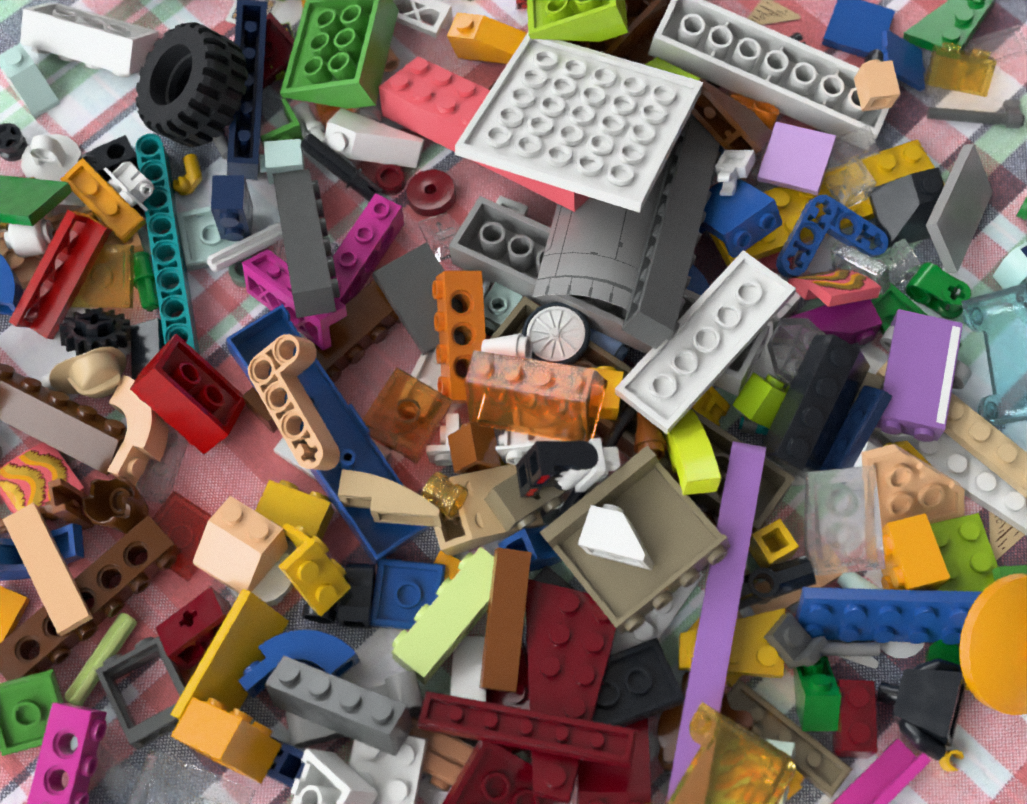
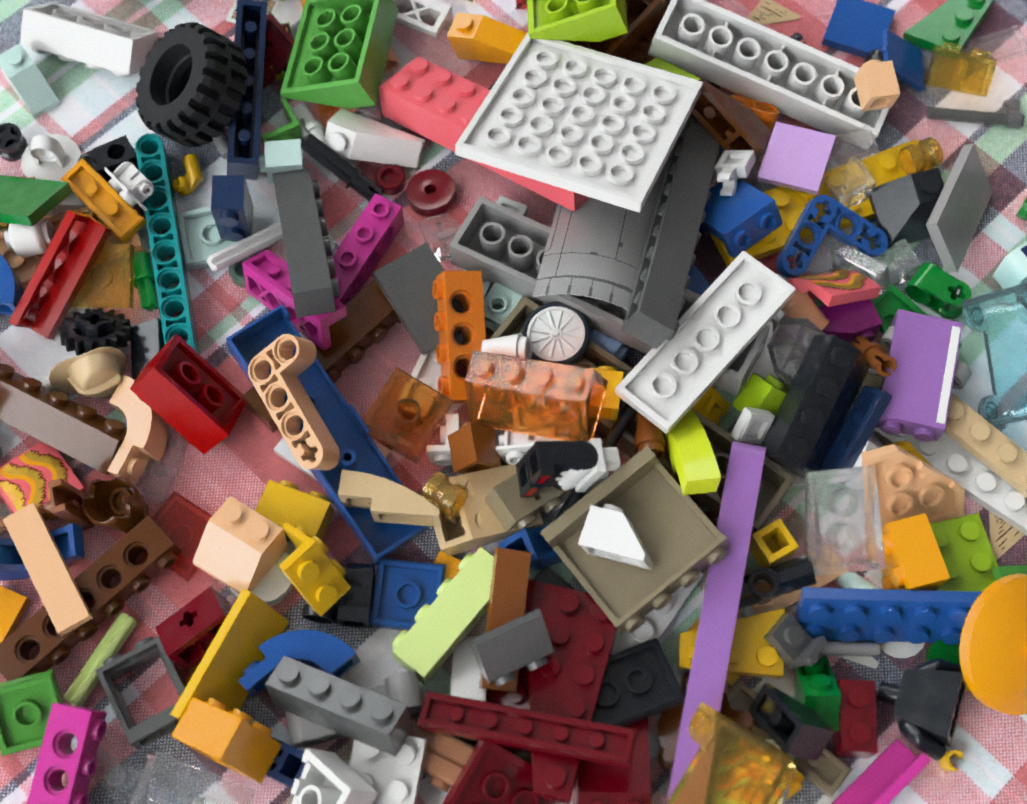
none -> dark grey slope [469,609,554,687]
none -> white tile [730,407,775,445]
none -> black slope [748,683,834,761]
none -> nougat cone [781,289,830,335]
none -> dark orange pin [850,336,897,377]
none -> clear yellow wheel [899,137,943,175]

